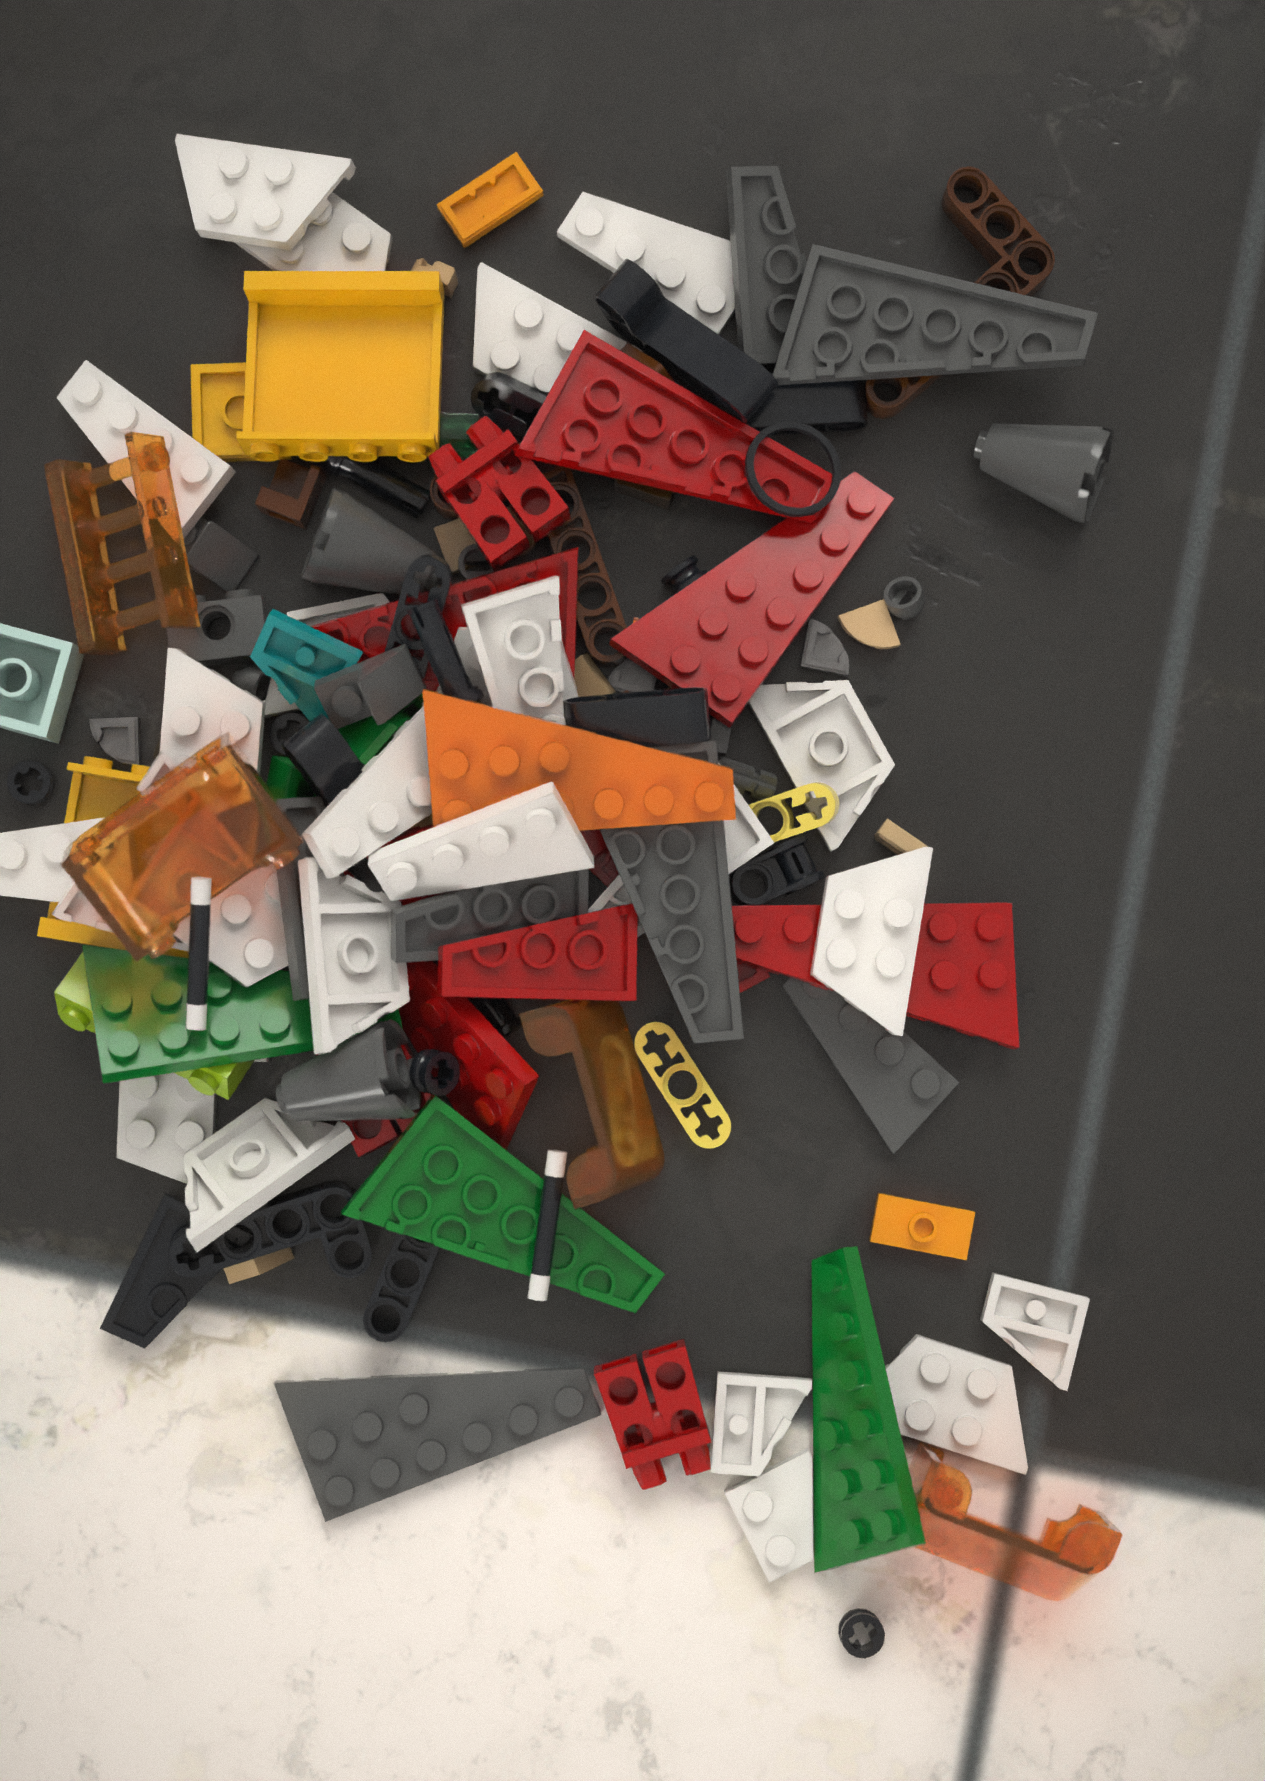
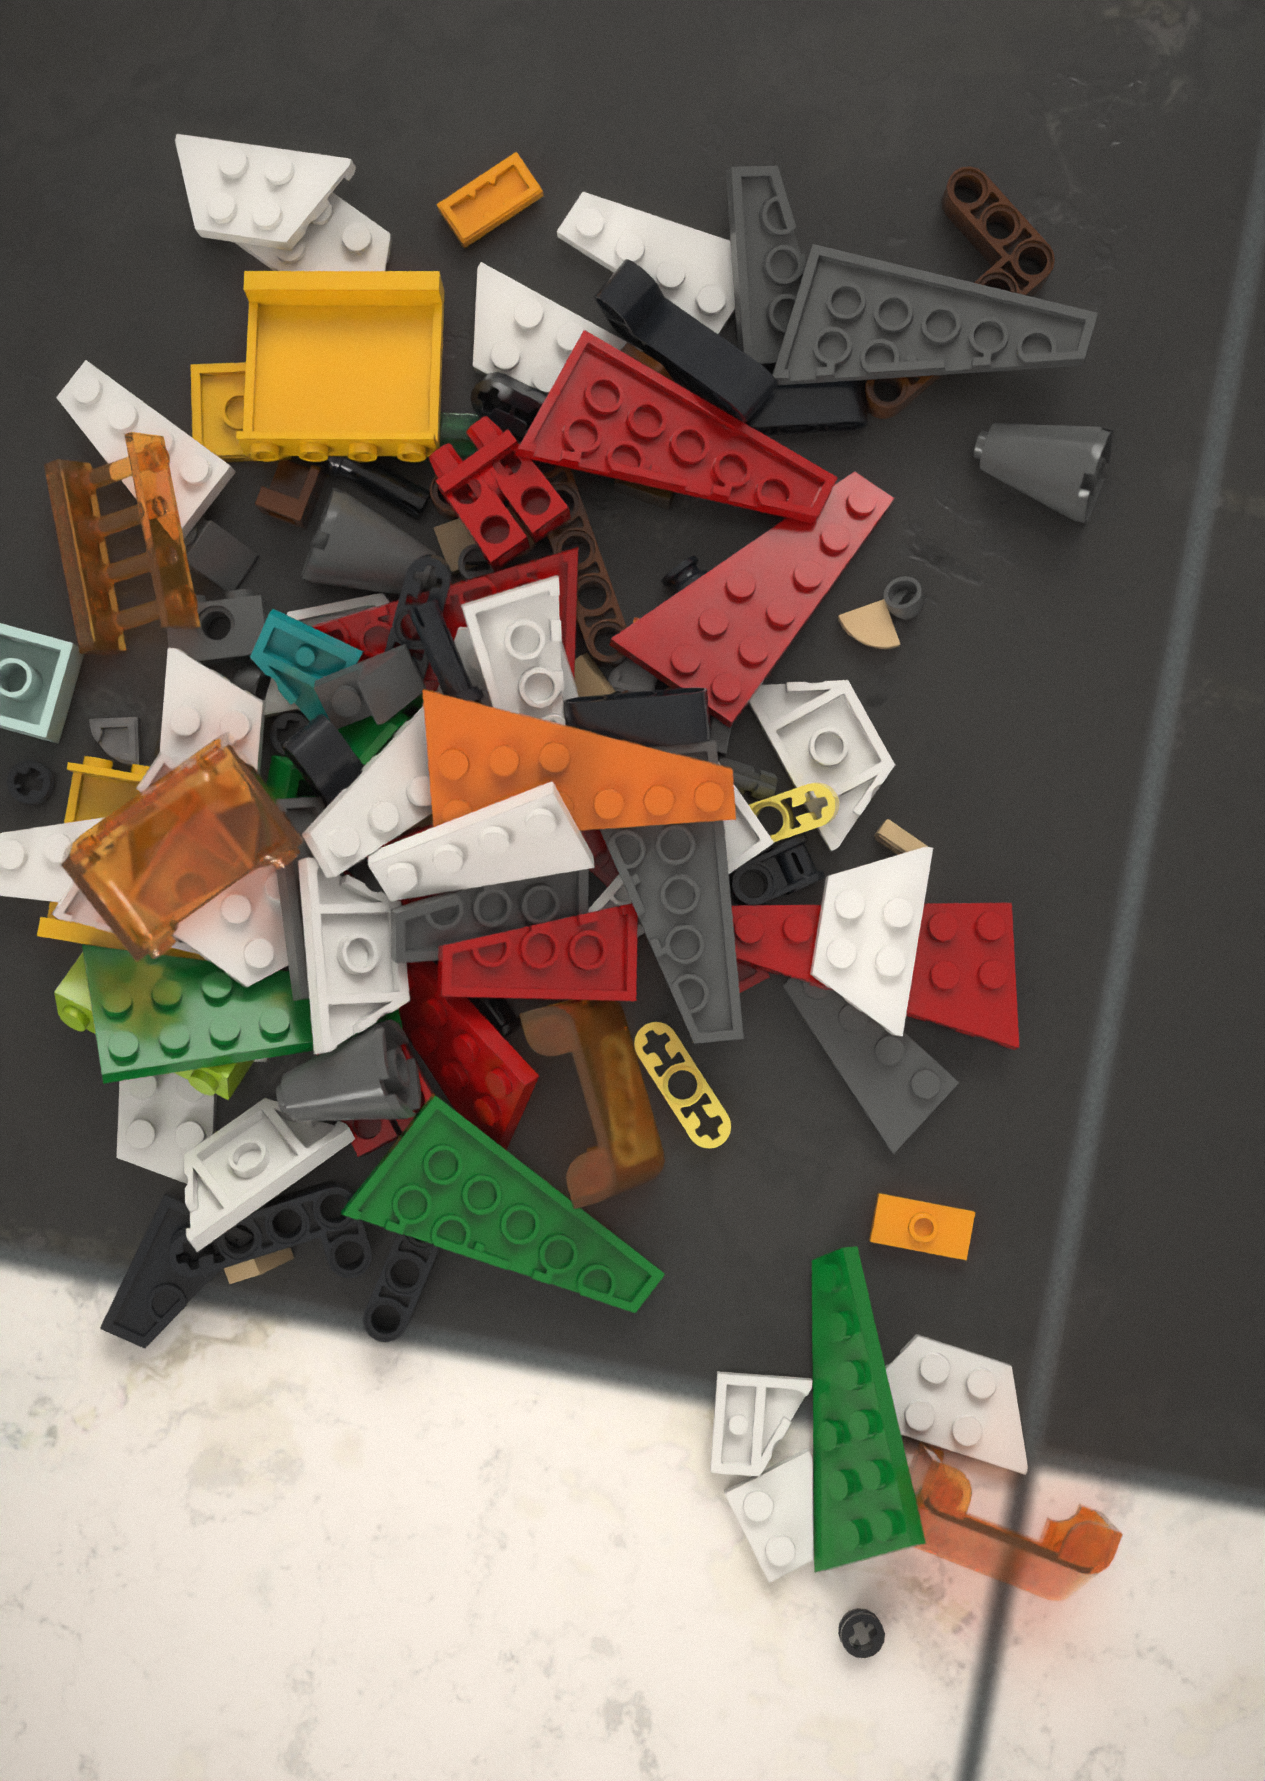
black bar [186,877,212,1030] -> none
dark grey wing [274,1367,601,1522] -> none
black bush [409,1048,460,1096] -> none
tan tile [411,258,459,298] -> none
black bar [527,1150,567,1301] -> none
red hips [594,1339,712,1490] -> none
black piece [745,421,841,517] -> none
flat silver tile [800,619,849,677] -> none
white wing [980,1272,1090,1391] -> none

